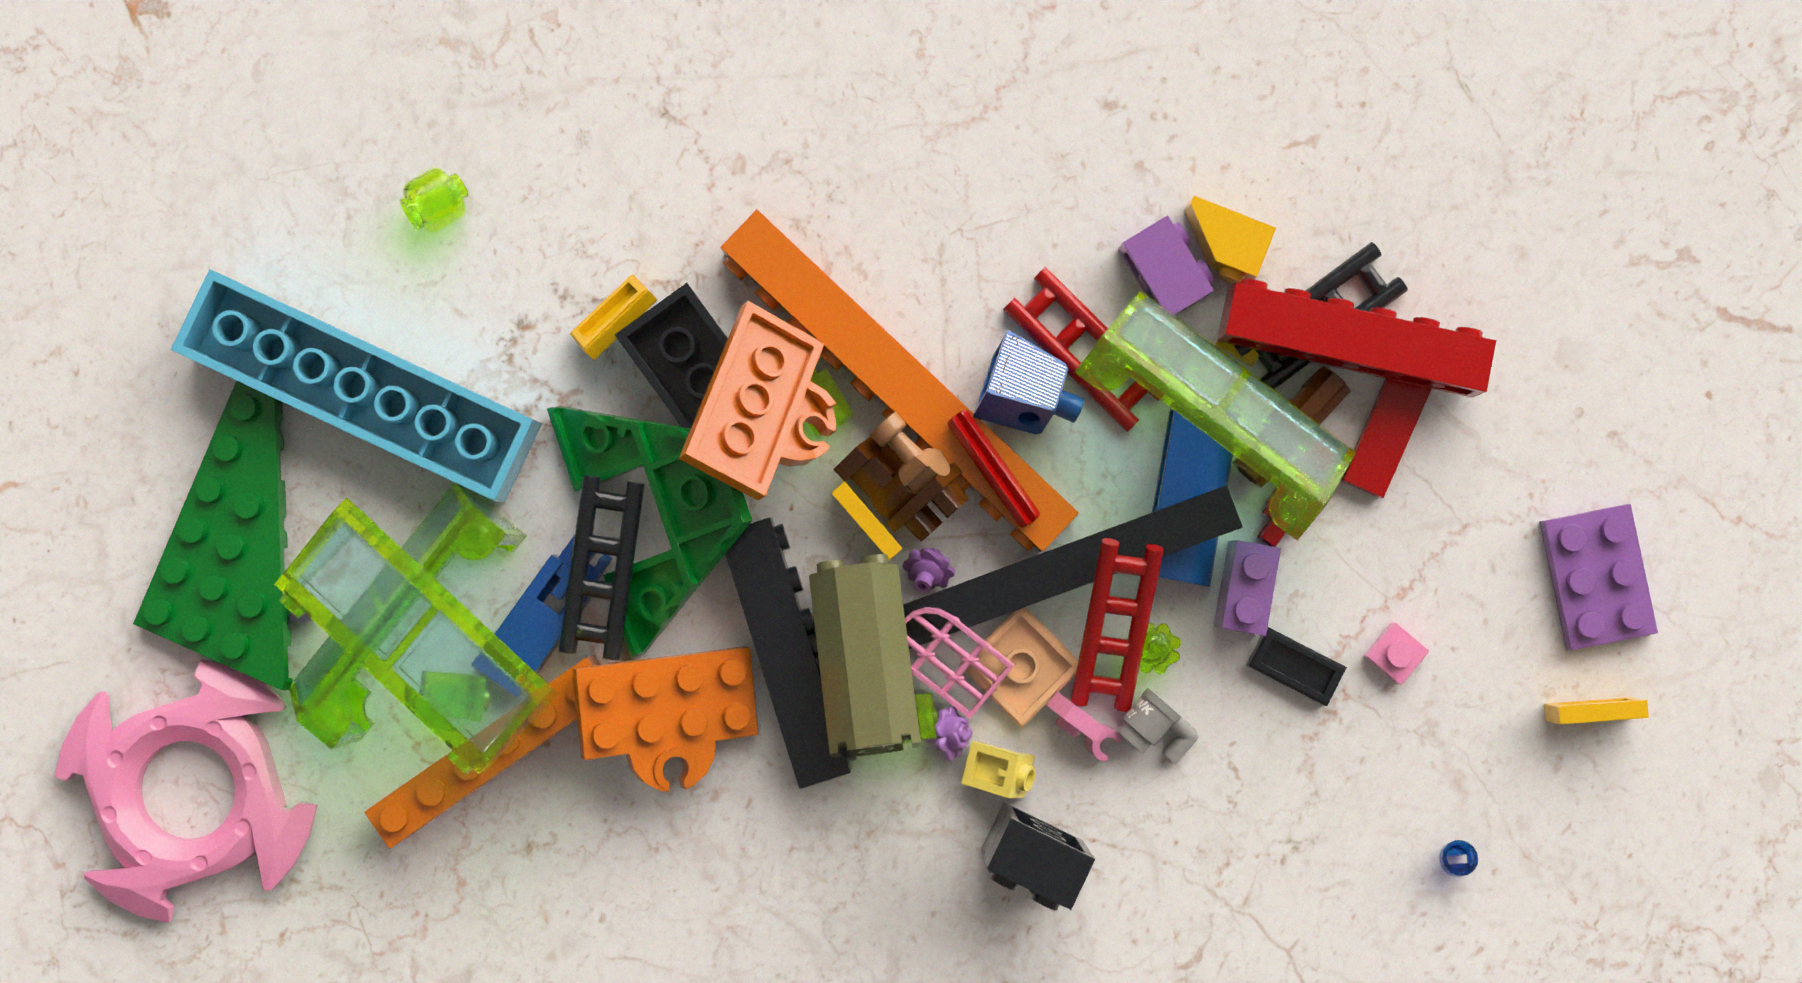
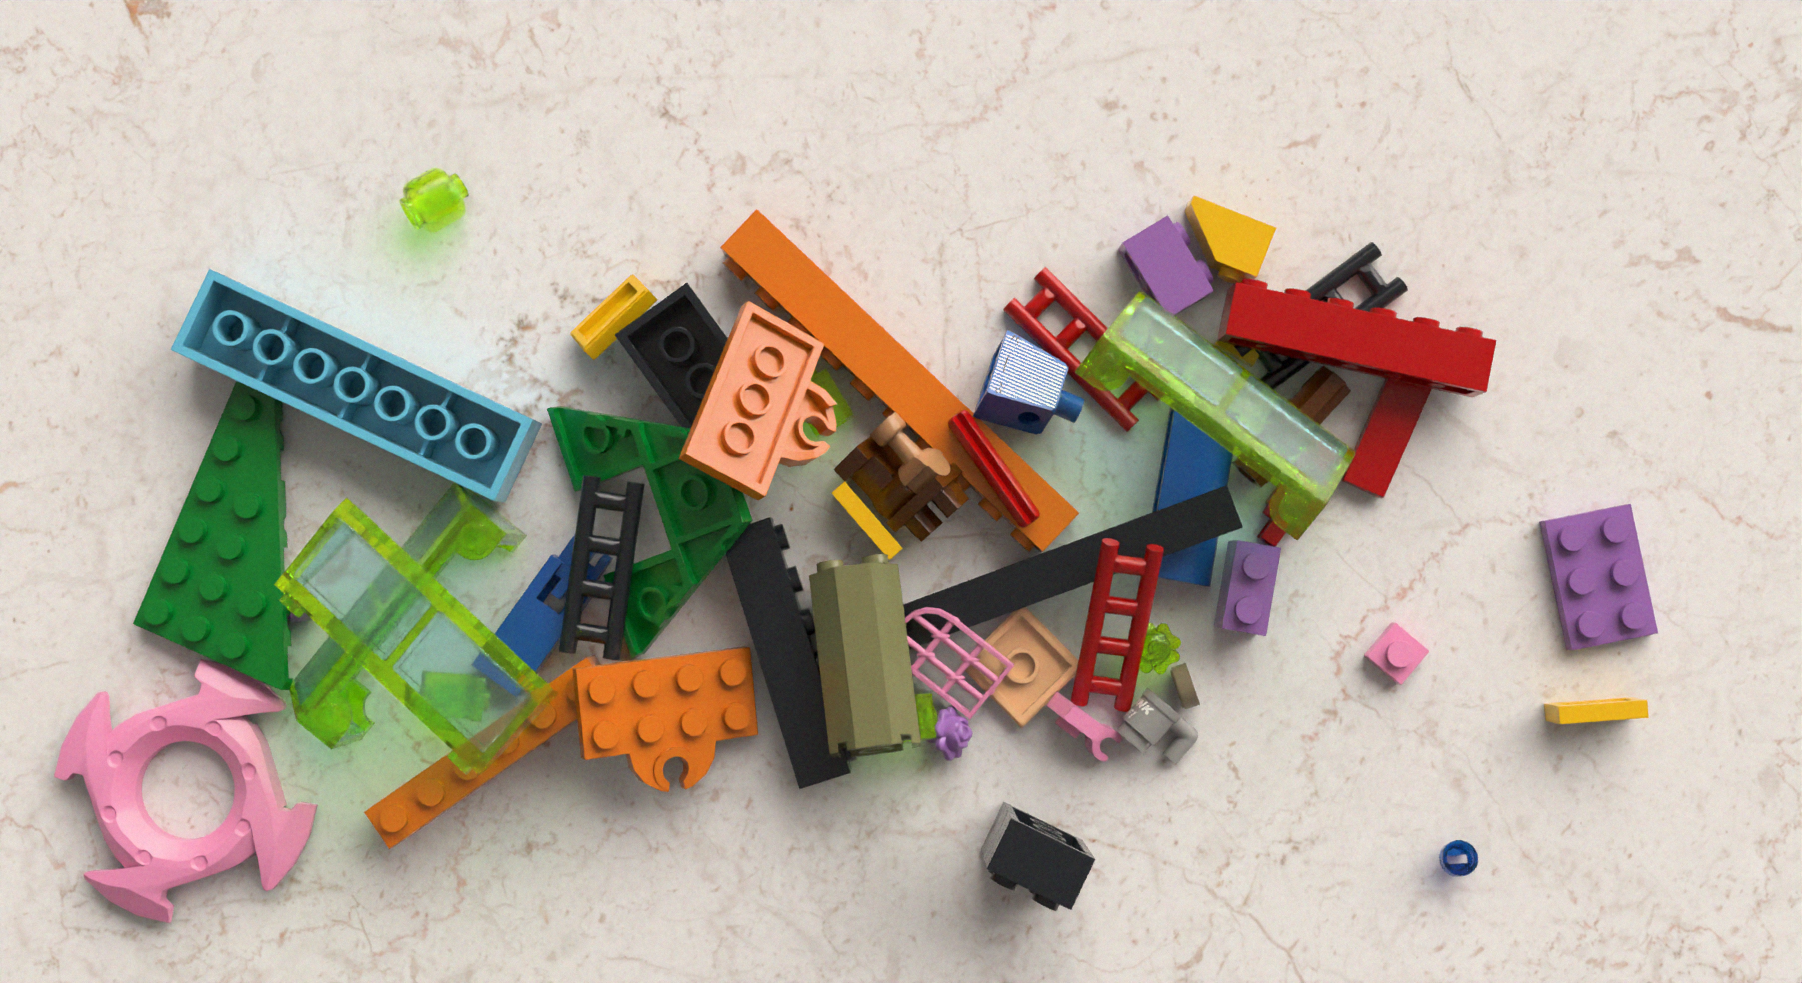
medium lavender plant [902,548,955,593] -> none
light yellow bracket [961,741,1036,798] -> none
black tile [1246,627,1347,706] -> none
none -> dark tan tile [1170,663,1200,709]

